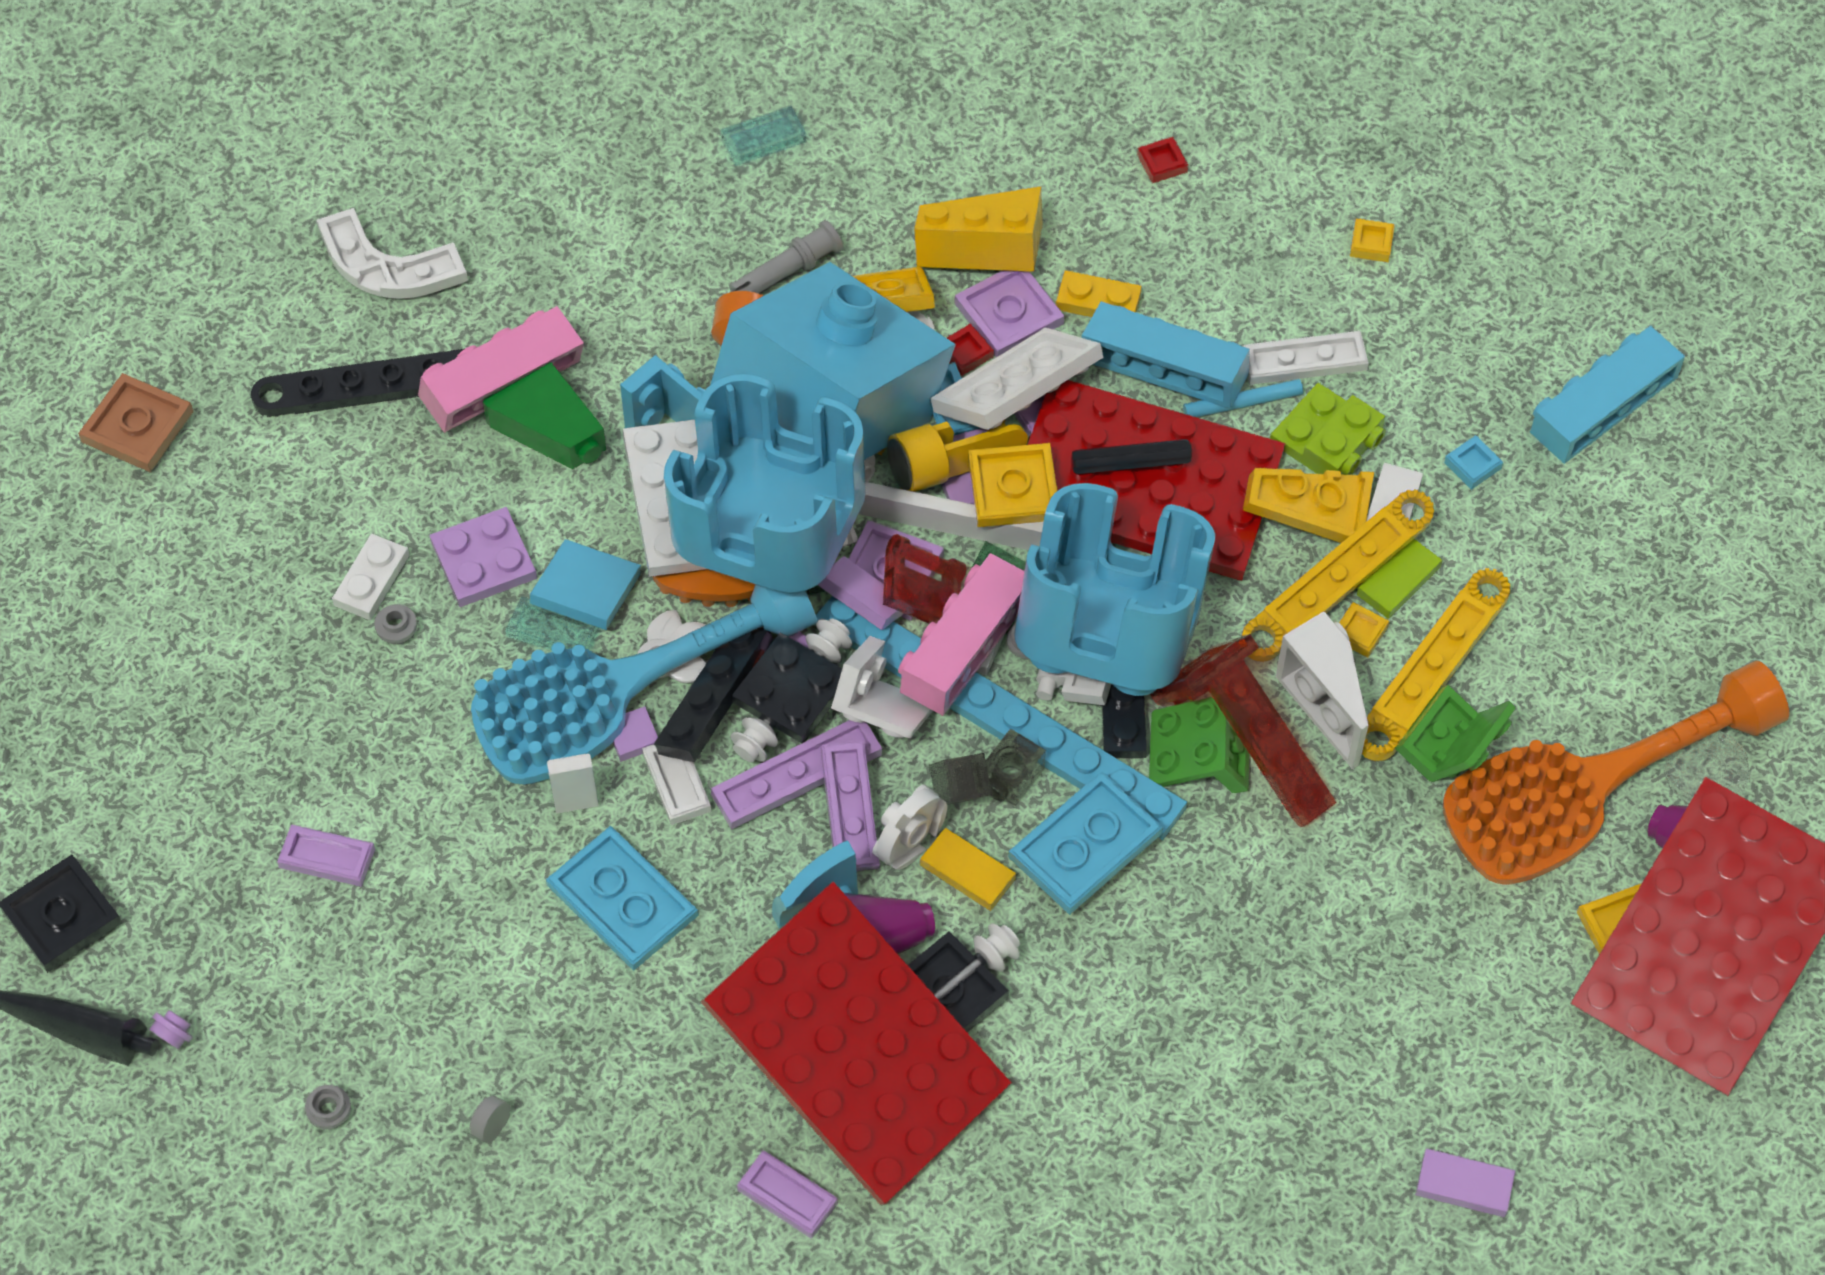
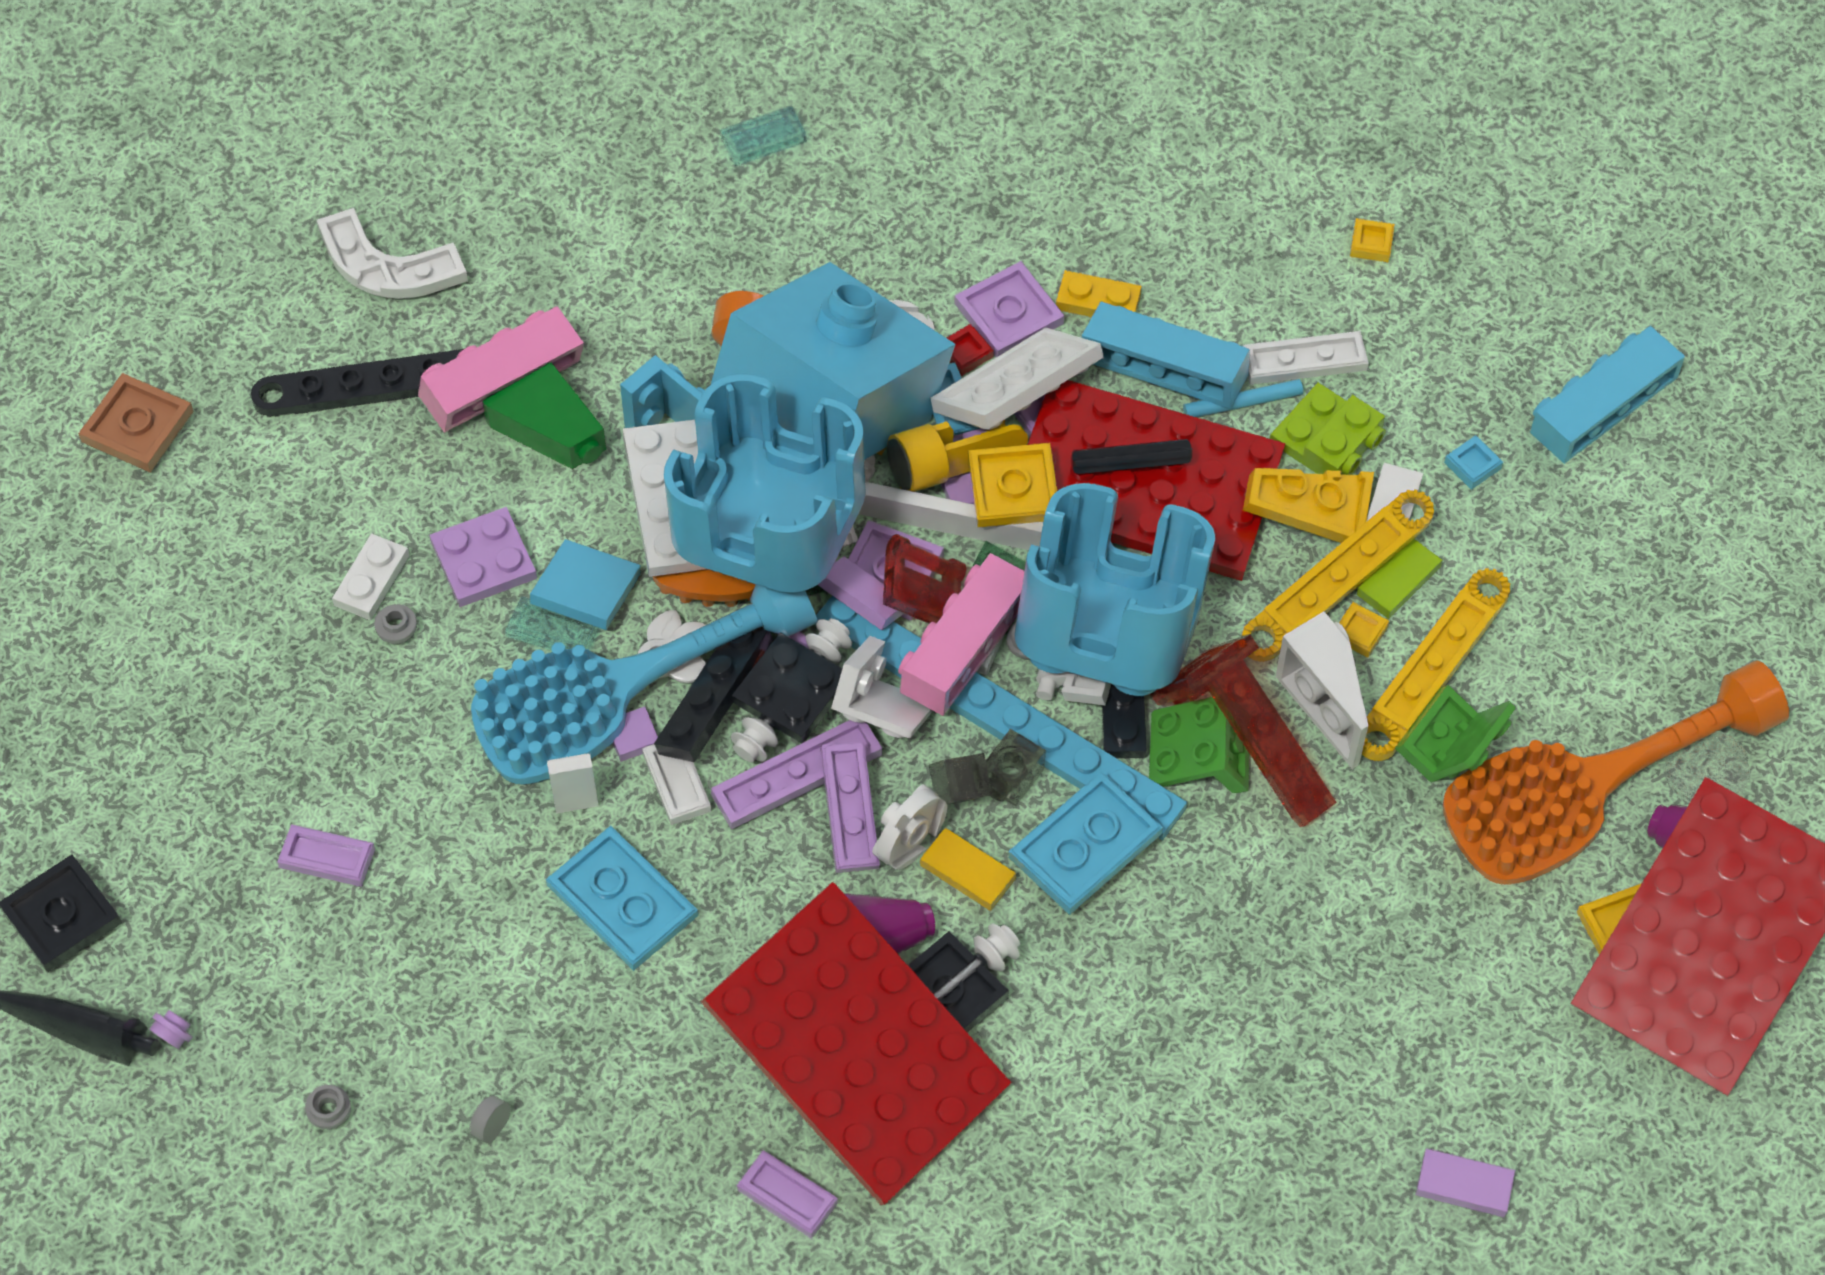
light grey pin [729,220,843,294] -> none
medium azure plate [772,840,858,929] -> none
yellow tile [853,267,935,312] -> none
yellow wedge [914,186,1043,272] -> none
red tile [1137,136,1188,184] -> none

